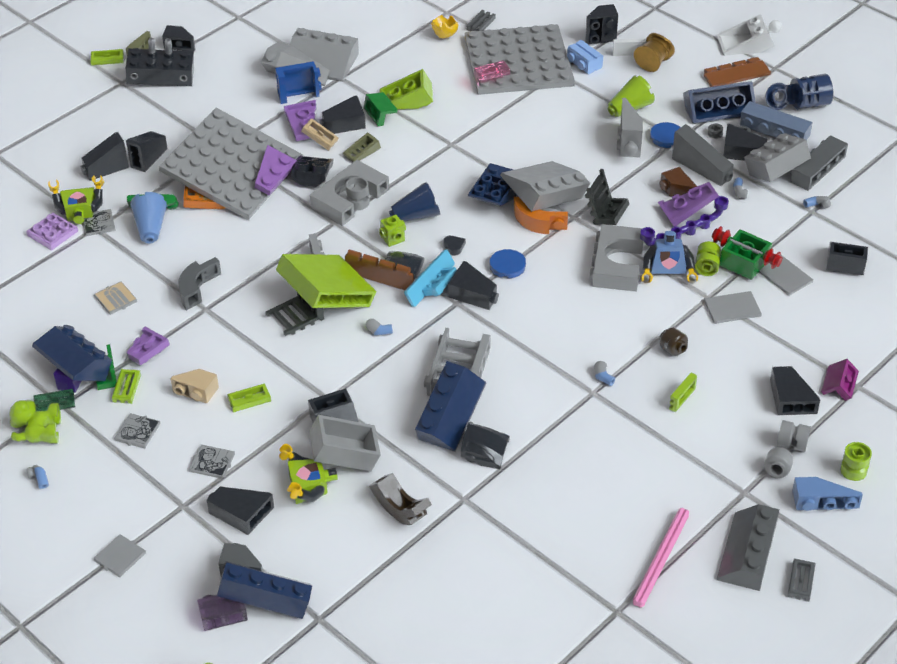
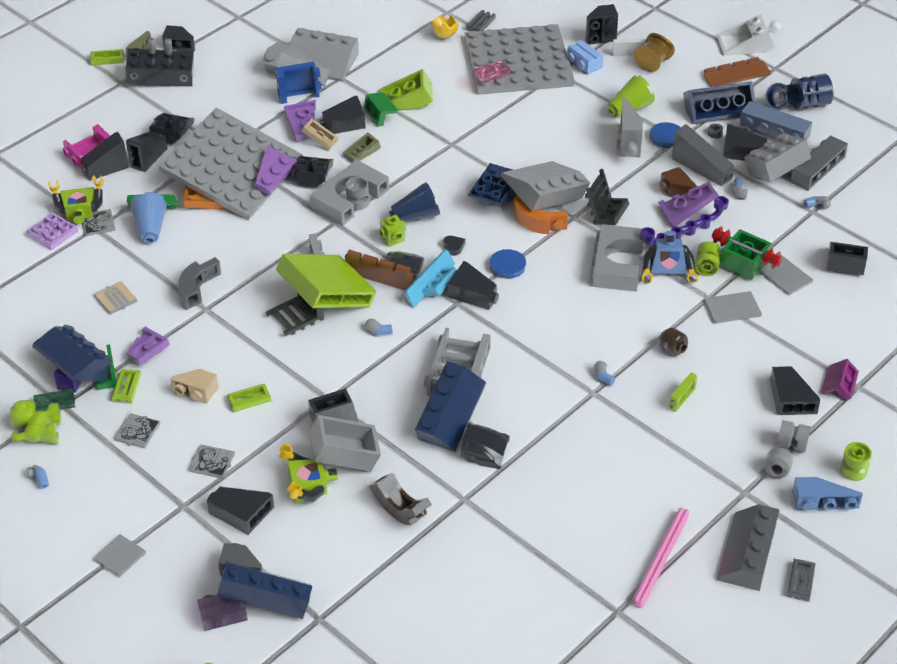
none -> dark pink panel [62,124,110,168]
none -> black slope [149,112,194,144]

